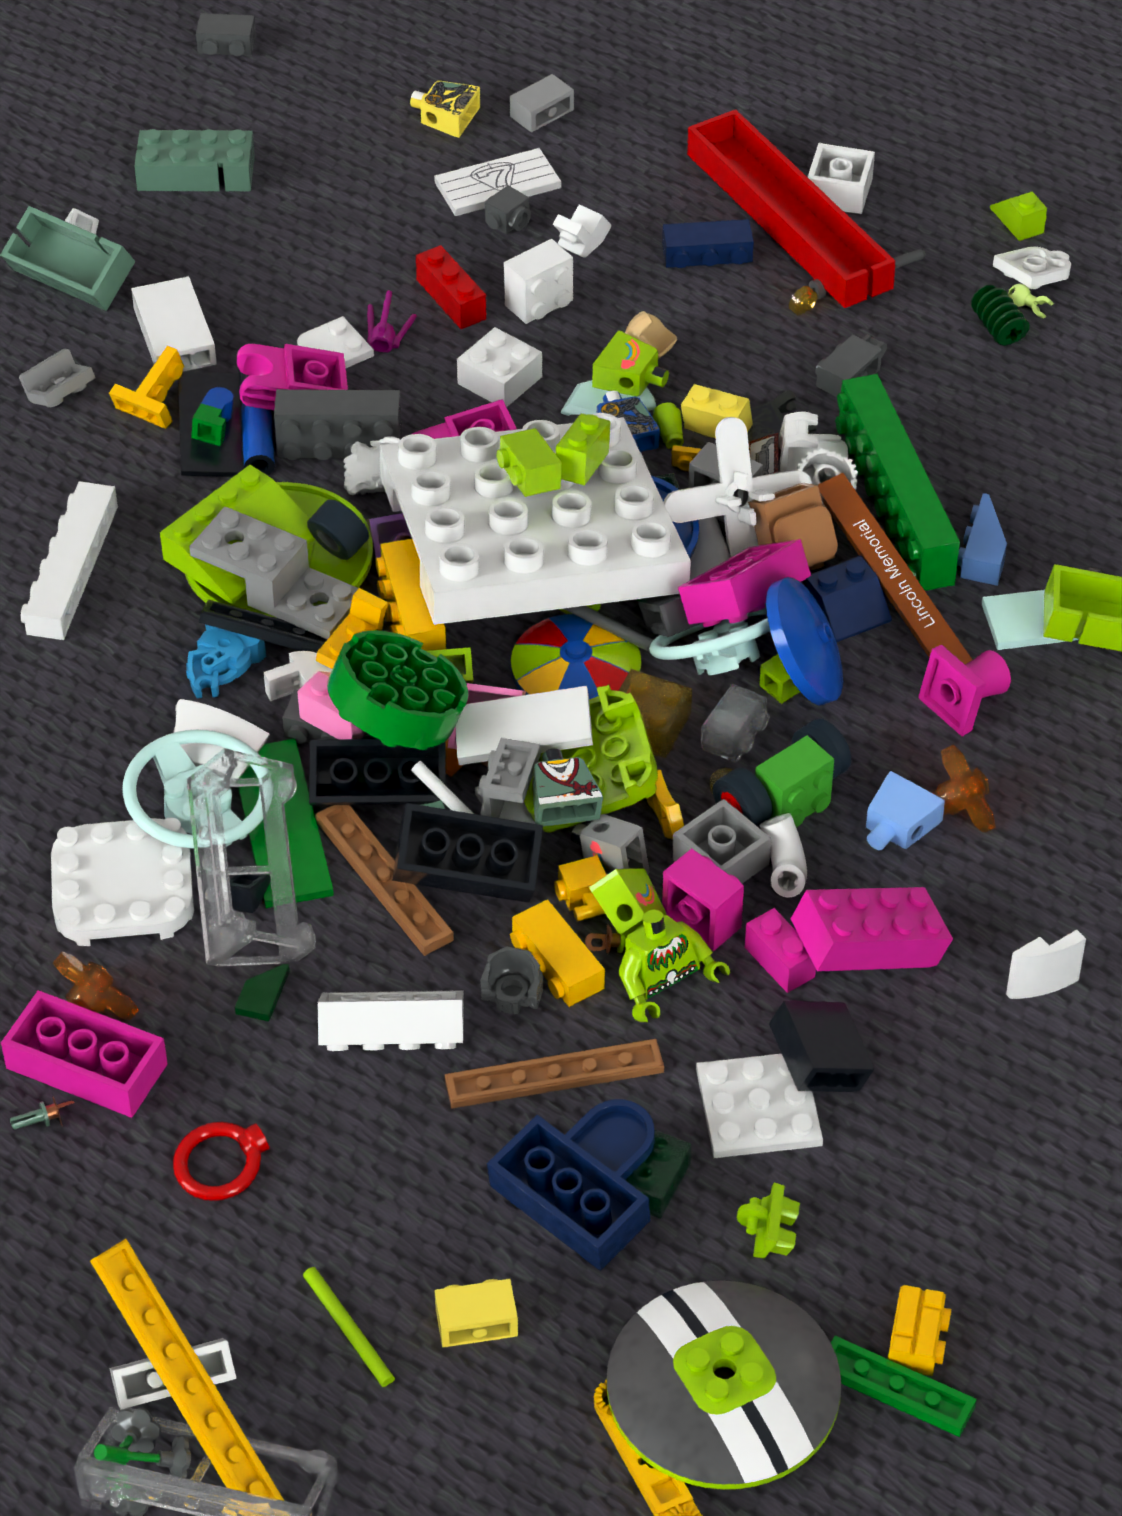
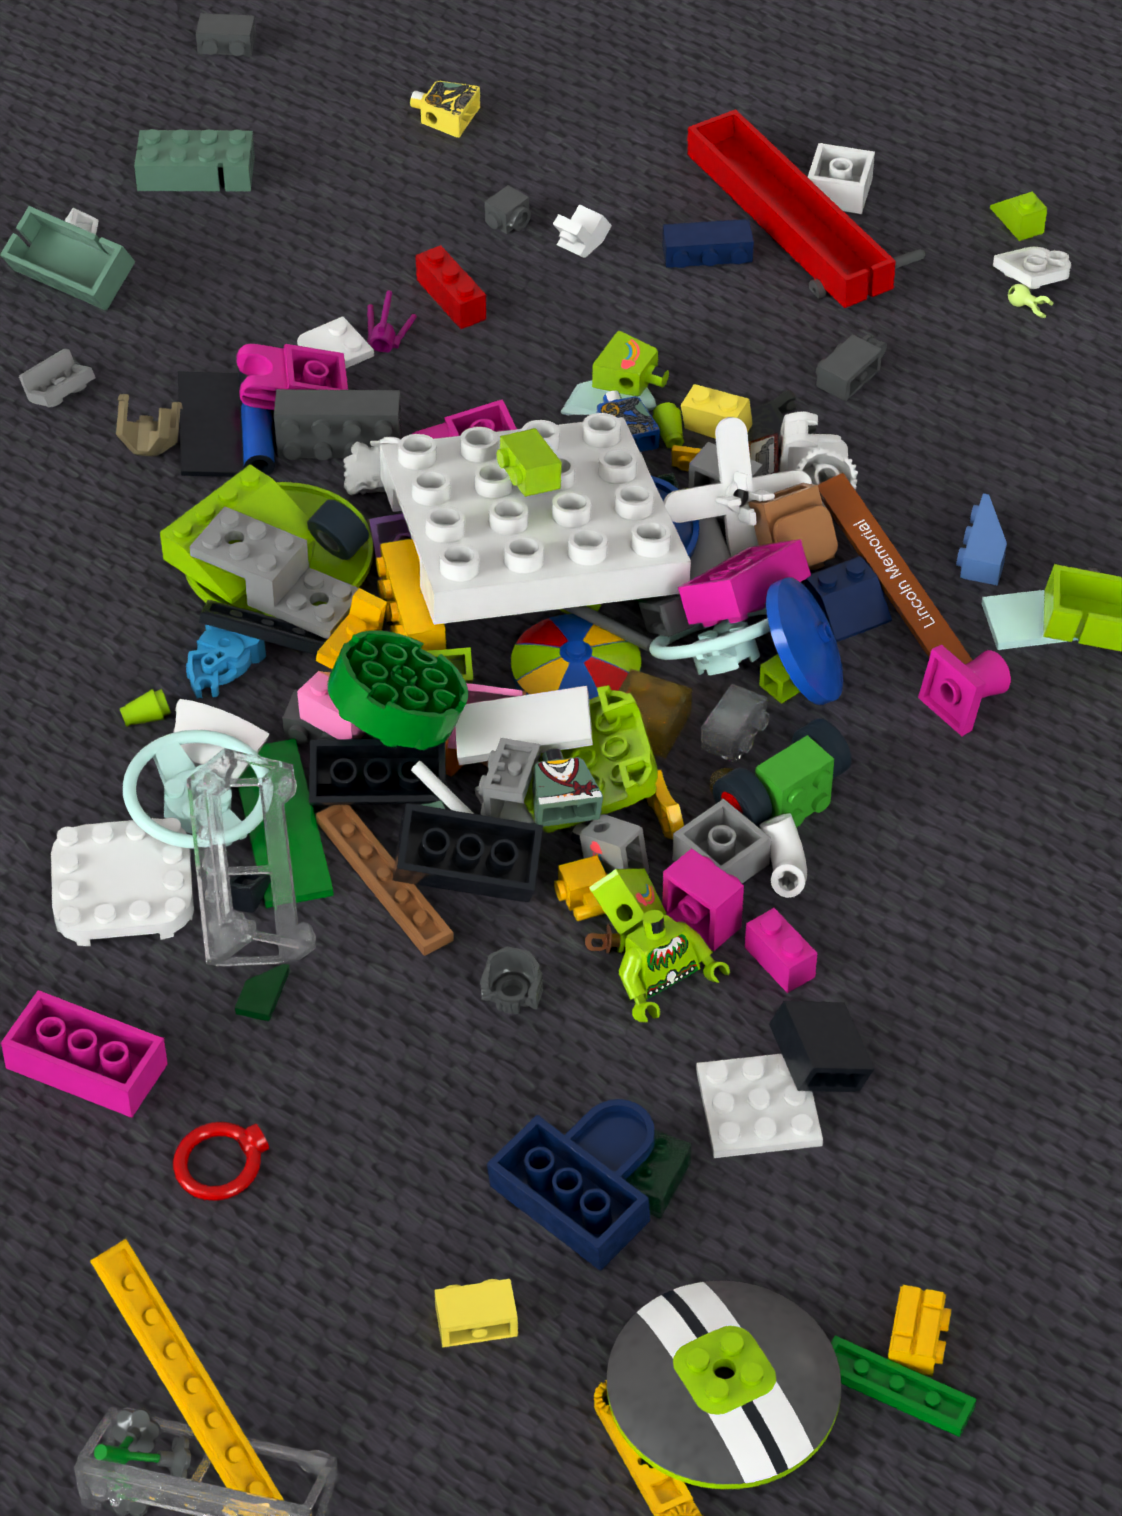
sand green piece [10,1097,74,1130] -> none
white brick [21,482,118,640] -> none
clear orange plant [53,952,139,1020] -> none
yellow bracket [109,346,184,429] -> none
white brick [109,1338,236,1409] -> none
white brick [131,276,217,371] -> none
green leg [191,387,234,446] -> none
white brick [264,651,332,701] -> none
lime bar [303,1267,395,1387] -> none
white slope [318,990,464,1051] -> none
white tile [434,148,561,216] -> none
medium nougat tile [445,1039,664,1109] -> none
white brick [457,327,542,407] -> none
white brick [504,239,573,324] -> none
light grey brick [510,74,574,133] -> none
yellow brick [510,899,605,1007] -> none
lime brick [556,413,610,486] -> none
tan hair [625,311,677,359] -> none
lime hips [737,1182,800,1258] -> none
clear yellow tile [789,286,817,316] -> none
dark pink brick [790,887,953,971] -> none
green brick [835,374,960,591] -> none
light blue torso [866,771,945,850] -> none
clear orange plant [932,744,995,832] -> none
dark green piece [971,285,1030,346] -> none
white slope [1006,930,1086,999] -> none
none -> dark tan piece [116,394,183,457]
none -> lime cone [119,689,171,727]

